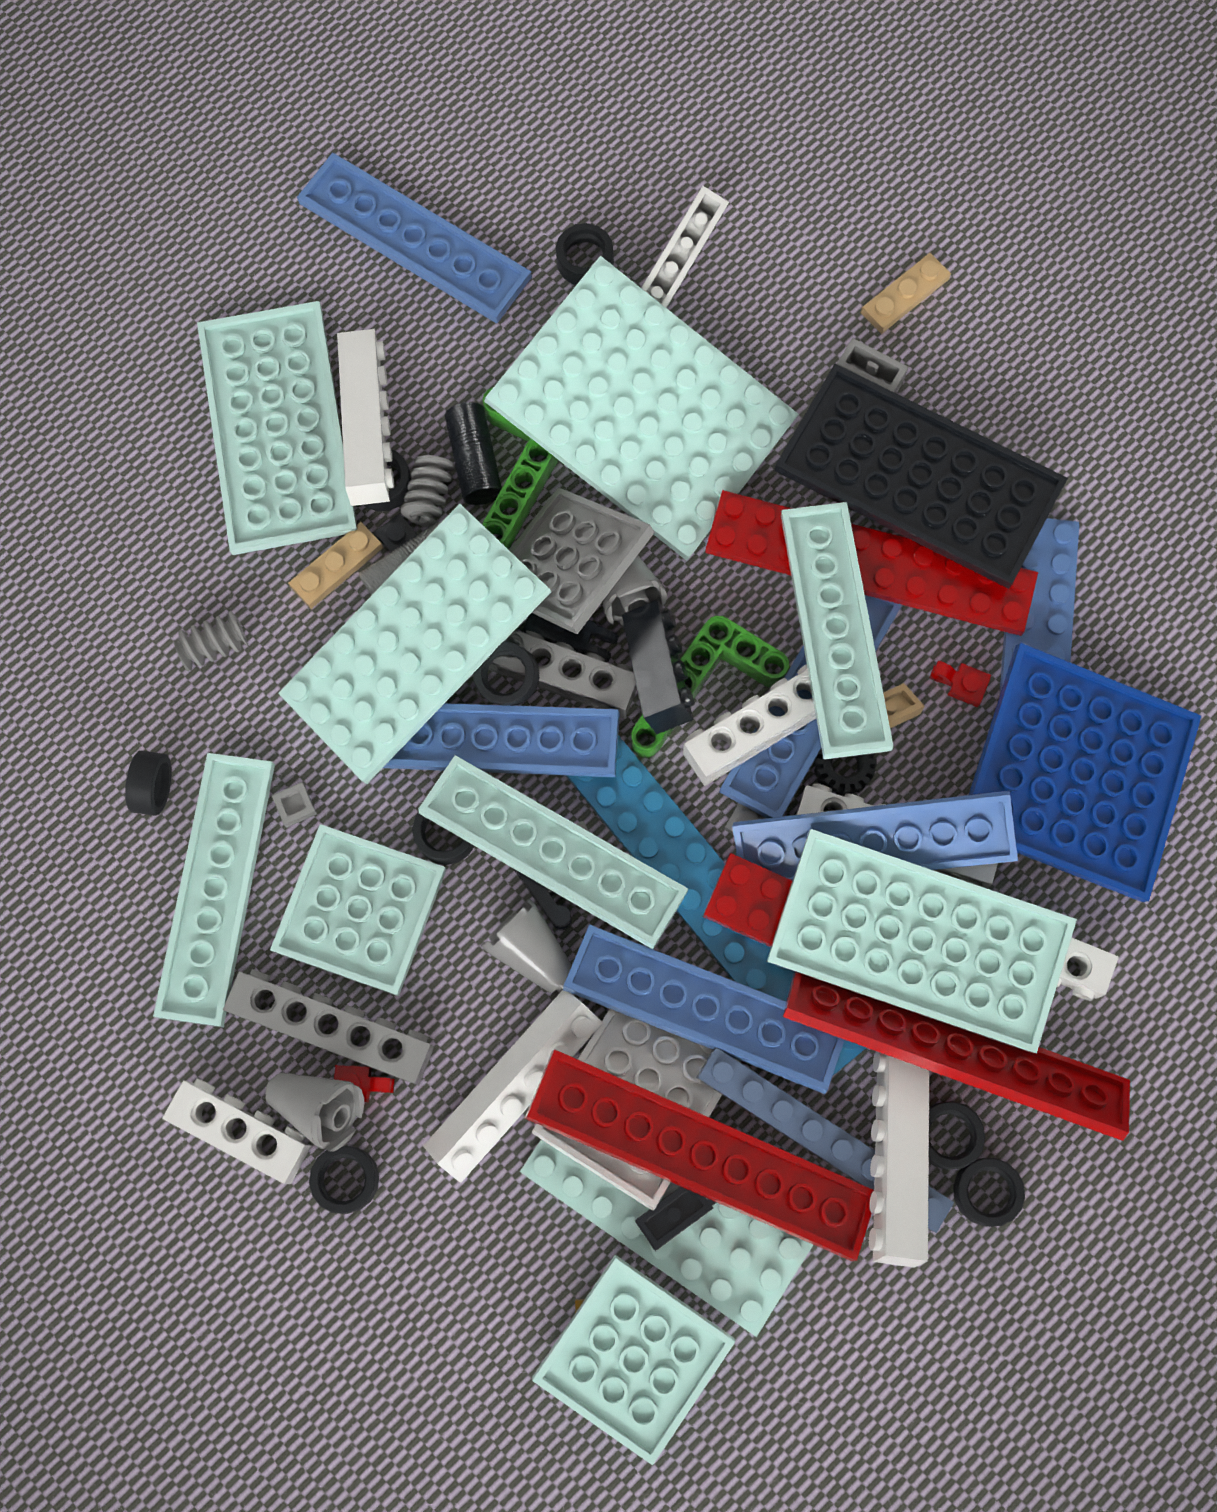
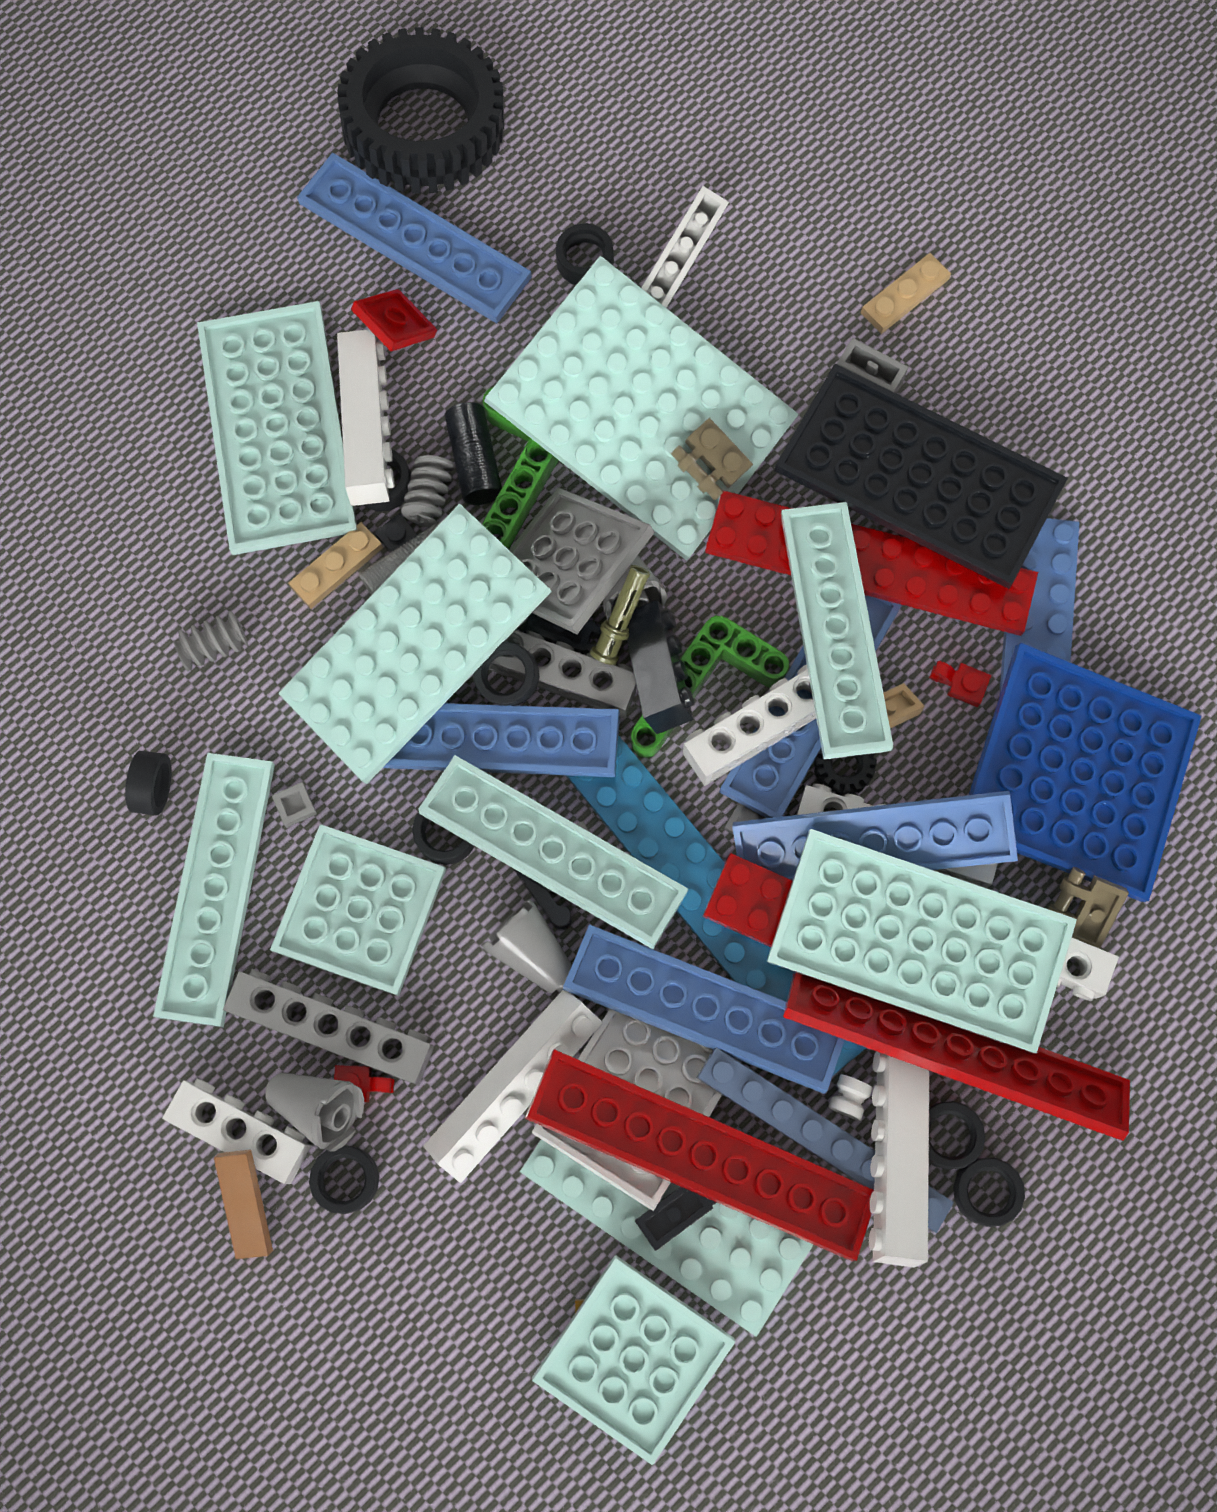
none -> medium nougat tile [214,1149,273,1259]
none -> black tyre [337,27,504,194]
none -> red plate [351,289,437,352]
none -> olive pin [590,565,650,665]
none -> dark tan plate [671,418,753,501]
none -> white wheel [828,1074,873,1121]
none -> dark tan plate [1048,867,1129,949]

